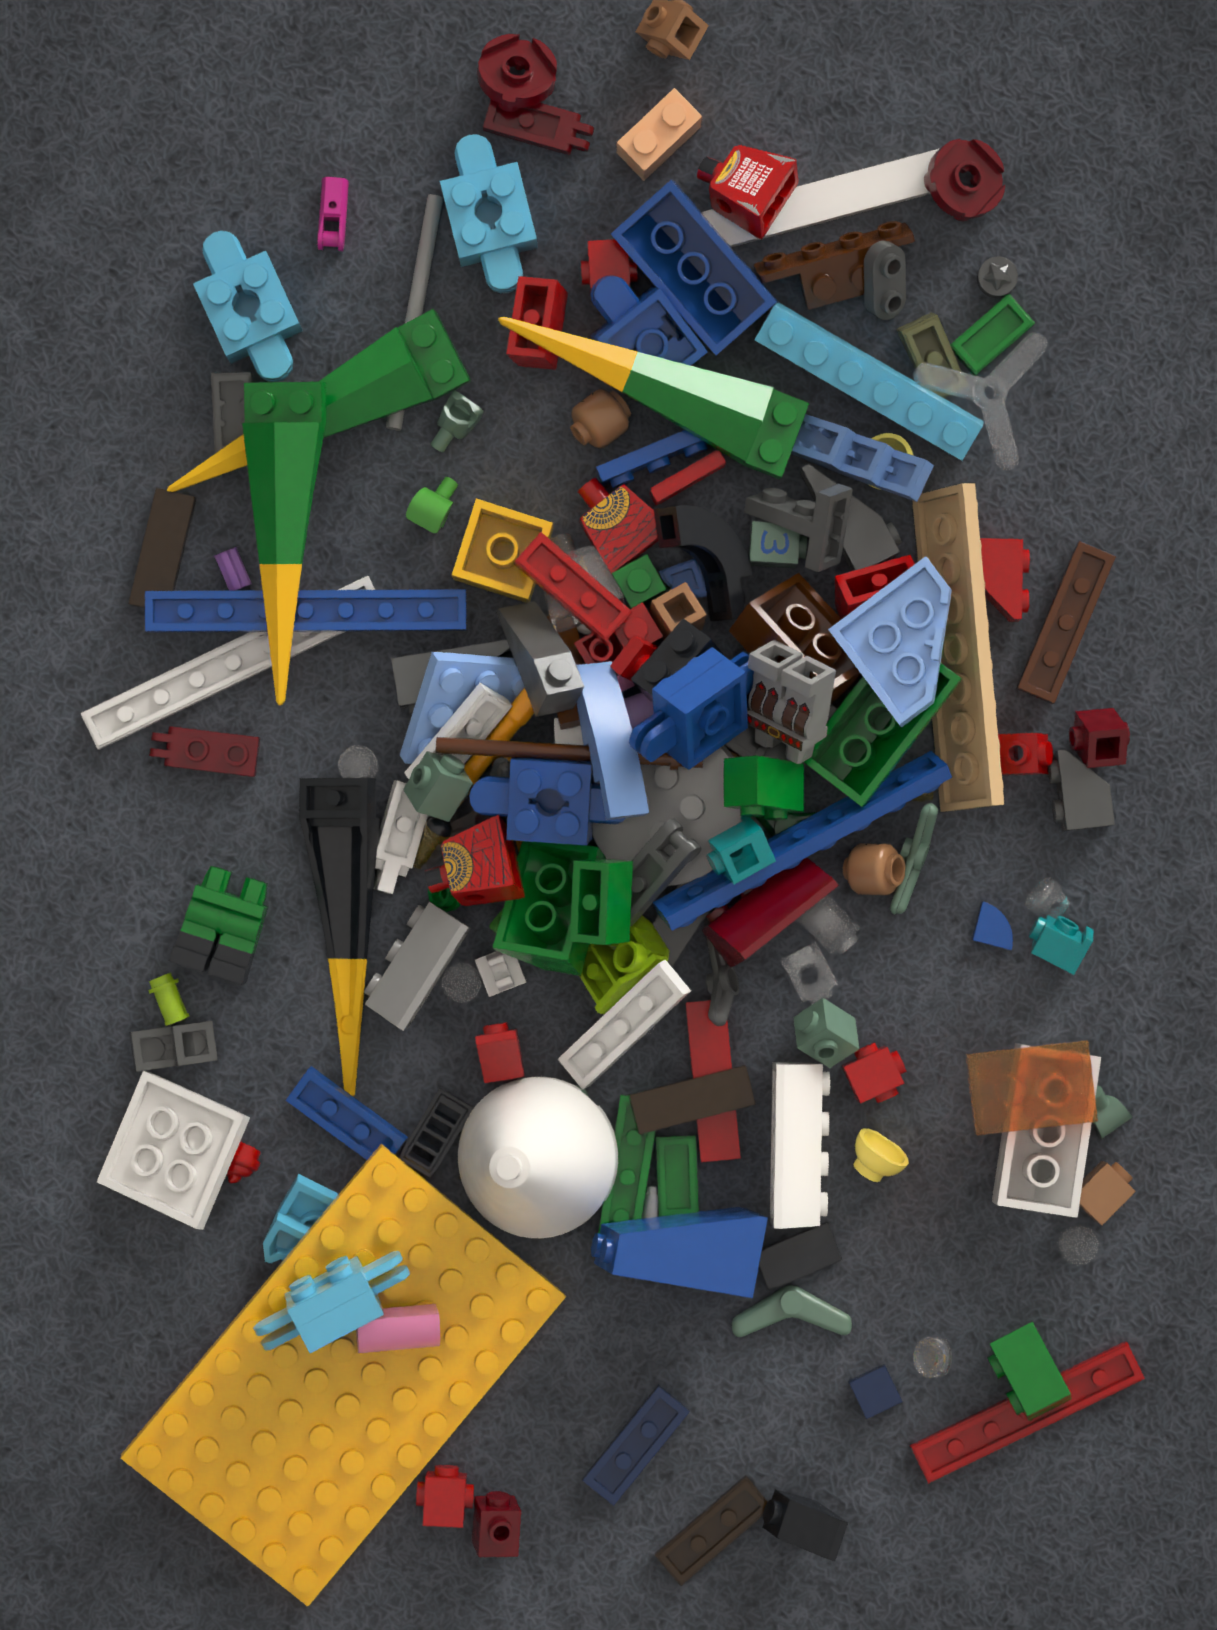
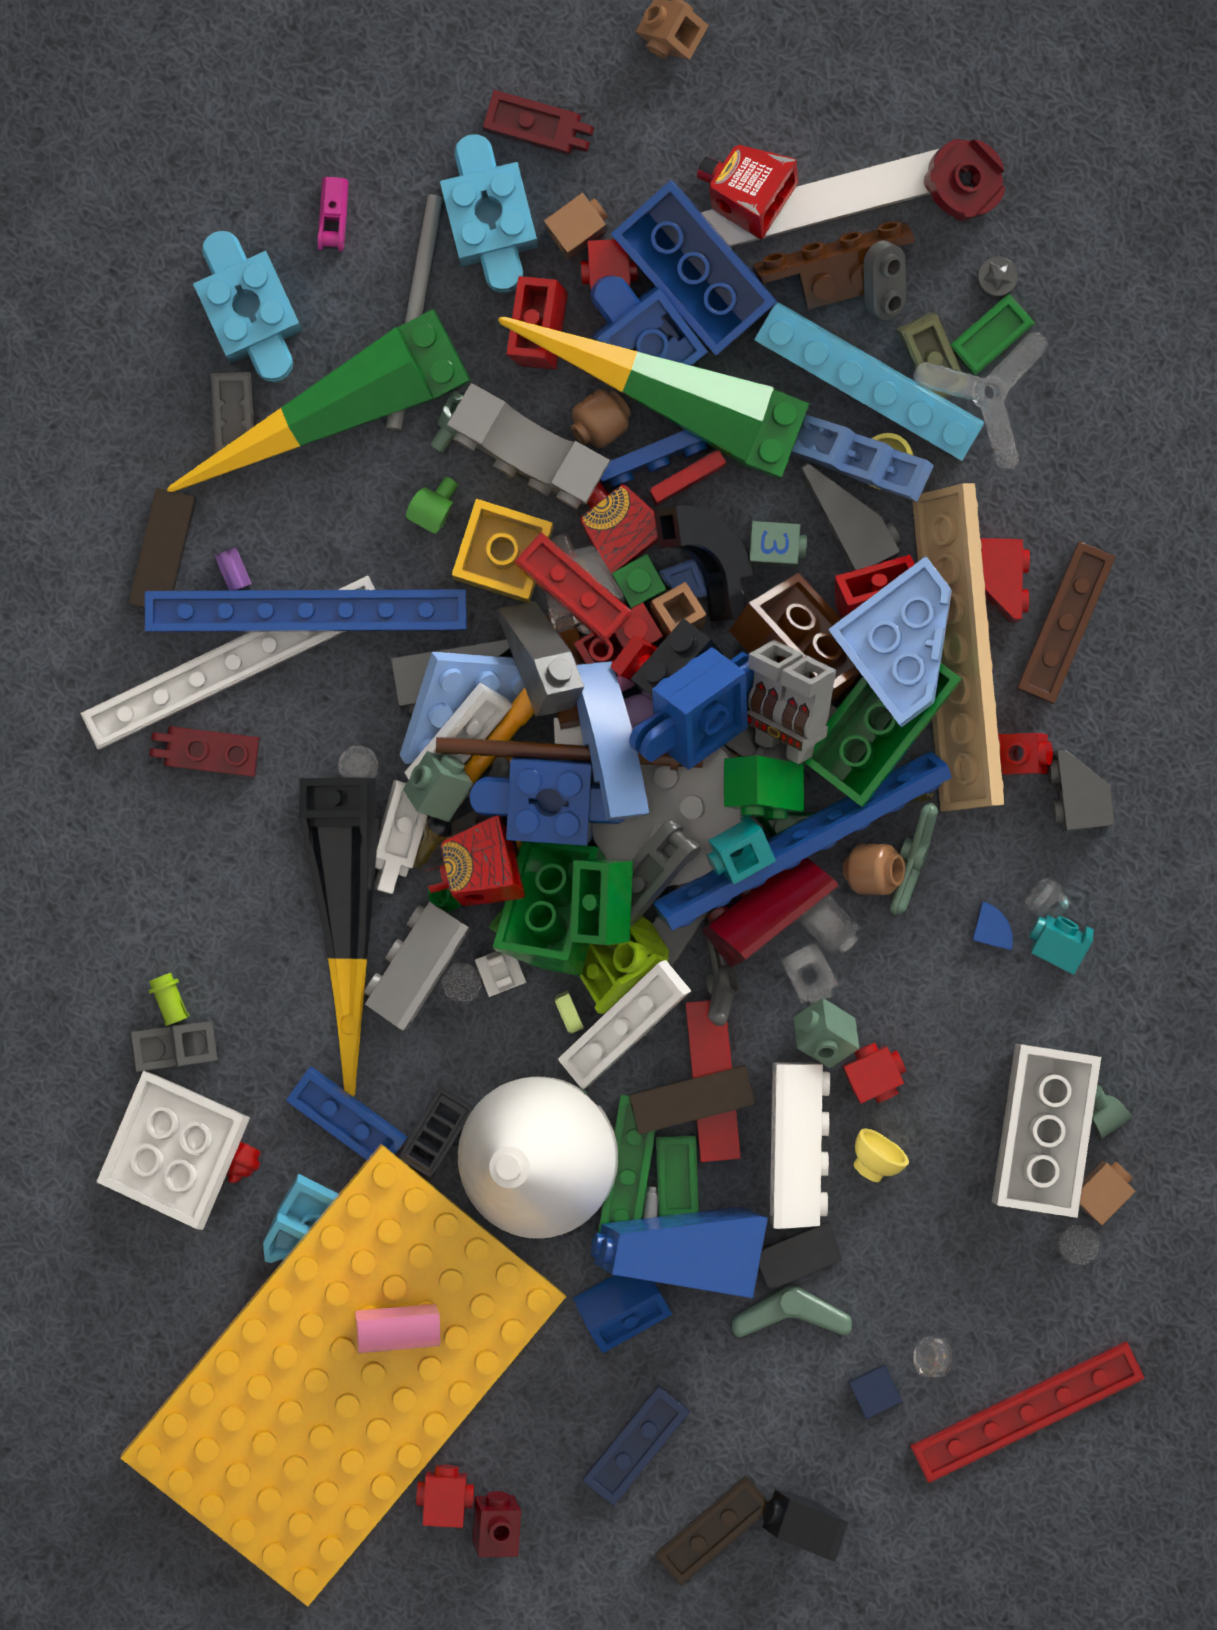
green hips [168,866,269,985] -> none
green plate [242,382,326,705] -> none
medium azure brick [253,1251,410,1353] -> none
red slope [475,1022,525,1083] -> none
dark red plate [477,34,557,112] -> none
light nougat brick [617,88,702,181] -> none
dark grey bracket [744,484,853,572] -> none
clear orange plate [965,1040,1098,1135] -> none
green brick [987,1322,1072,1421] -> none
dark red brick [1069,708,1130,768] -> none
none -> light grey brick [447,383,610,509]
none -> medium nougat brick [544,193,608,260]
none -> yellowish green tile [554,990,584,1034]
none -> blue panel [573,1275,672,1353]

